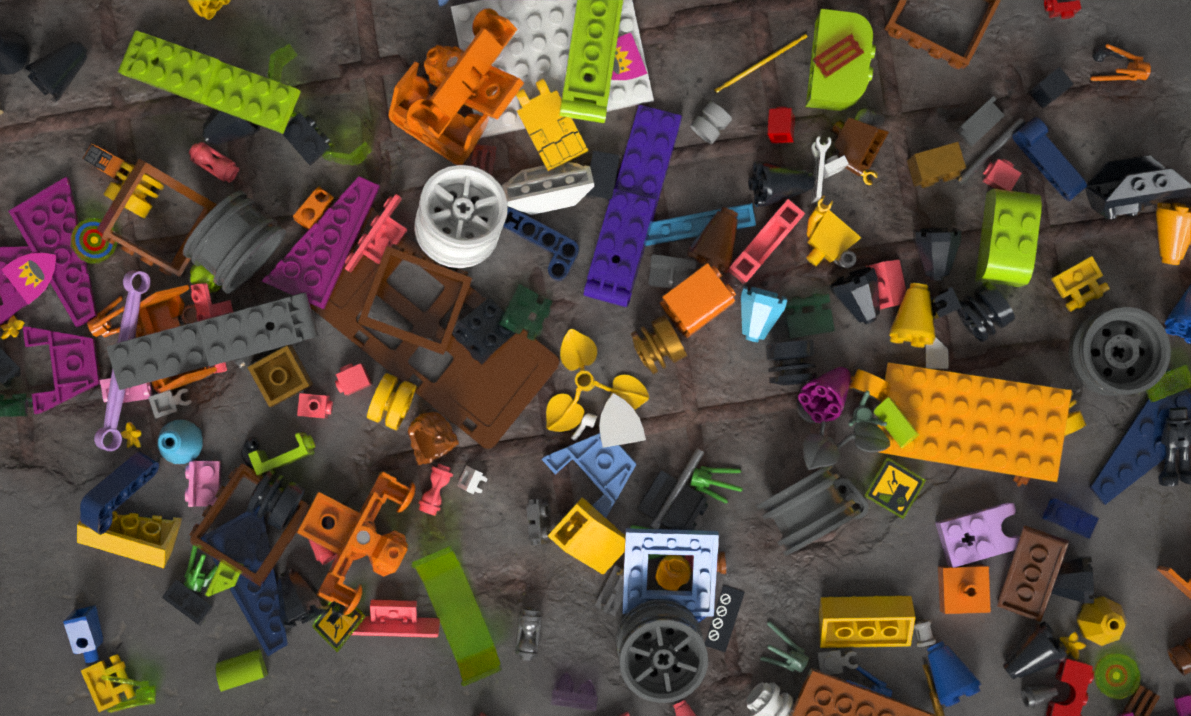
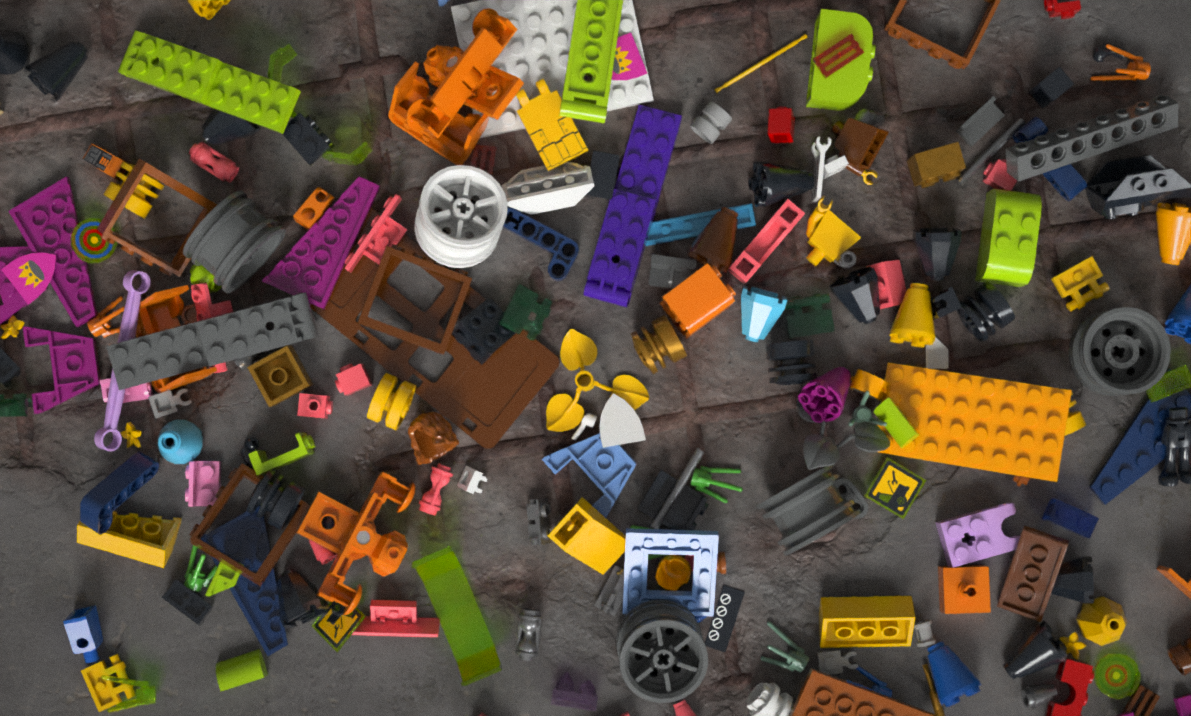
none -> dark grey brick [1006,95,1178,182]

